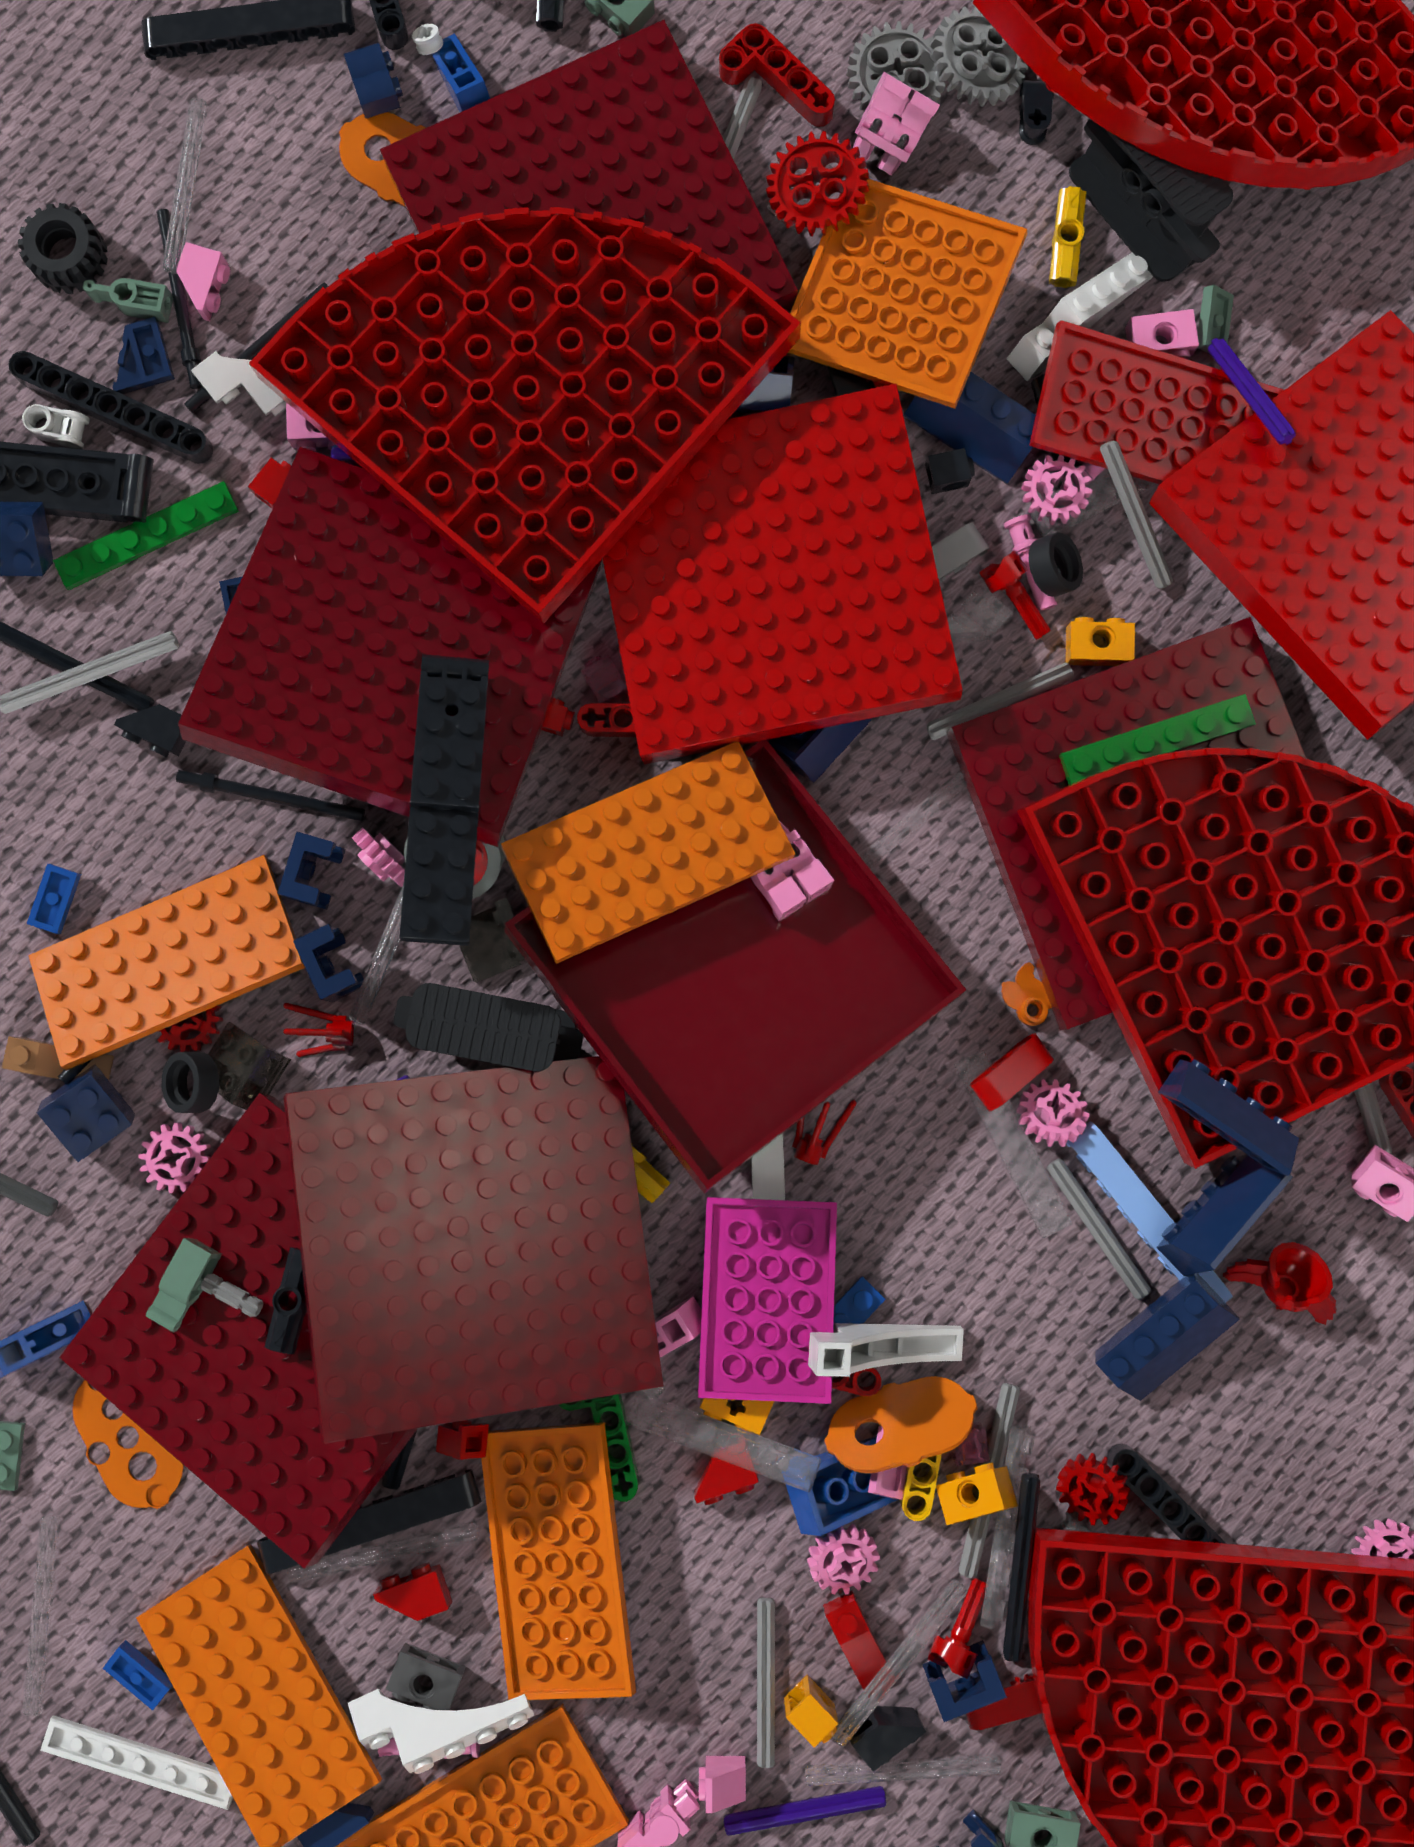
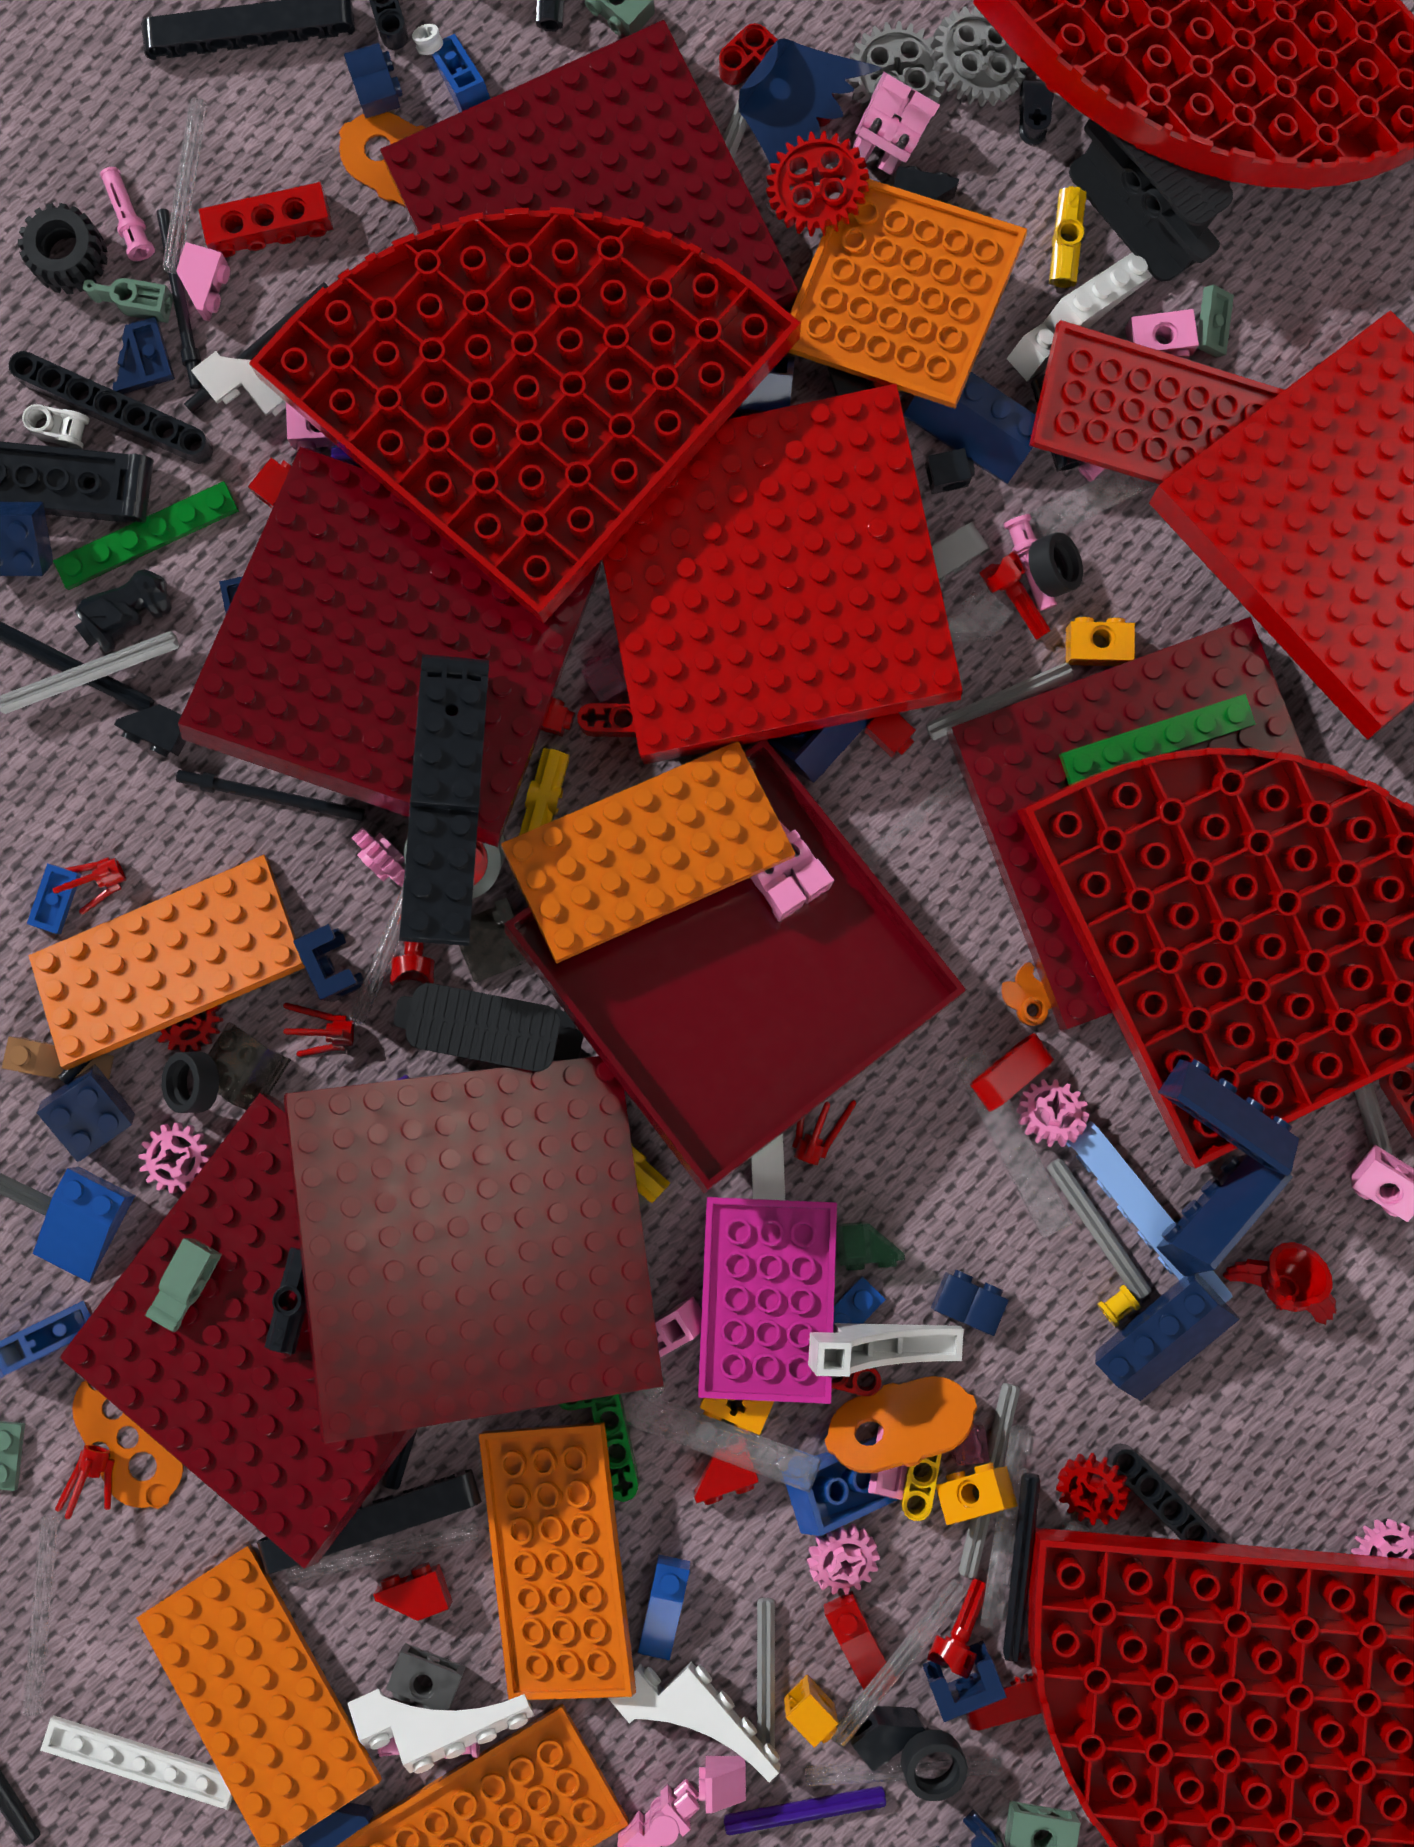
blue plate [103,1640,173,1710] -> none
light grey axle [201,1274,264,1317] -> none
dark blue panel [277,832,346,910] -> none
red brick [436,1420,489,1460] -> none
bright pink gear [1021,455,1092,525] -> none
light grey axle [1100,440,1173,589] -> none
dark purple axle [1208,338,1296,445] -> none
none -> blue slope [33,1167,136,1283]
none -> red plant [52,857,126,915]
none -> red plant [55,1445,115,1520]
none -> black animal [74,569,172,653]
none -> bright pink pin [100,167,155,261]
none -> red brick [198,182,333,258]
none -> red piece [390,941,435,986]
none -> yellow piece [519,748,570,835]
none -> white arch [608,1661,781,1782]
none -> blue slope [638,1554,690,1660]
none -> dark blue piece [738,38,882,164]
none -> clear green slope [836,1221,905,1271]
none -> red brick [864,713,916,758]
none -> black slope [894,166,959,203]
none -> black tyre [900,1730,968,1801]
none -> dark blue brick [931,1270,1009,1336]
none -> yellow bush [1097,1285,1141,1328]

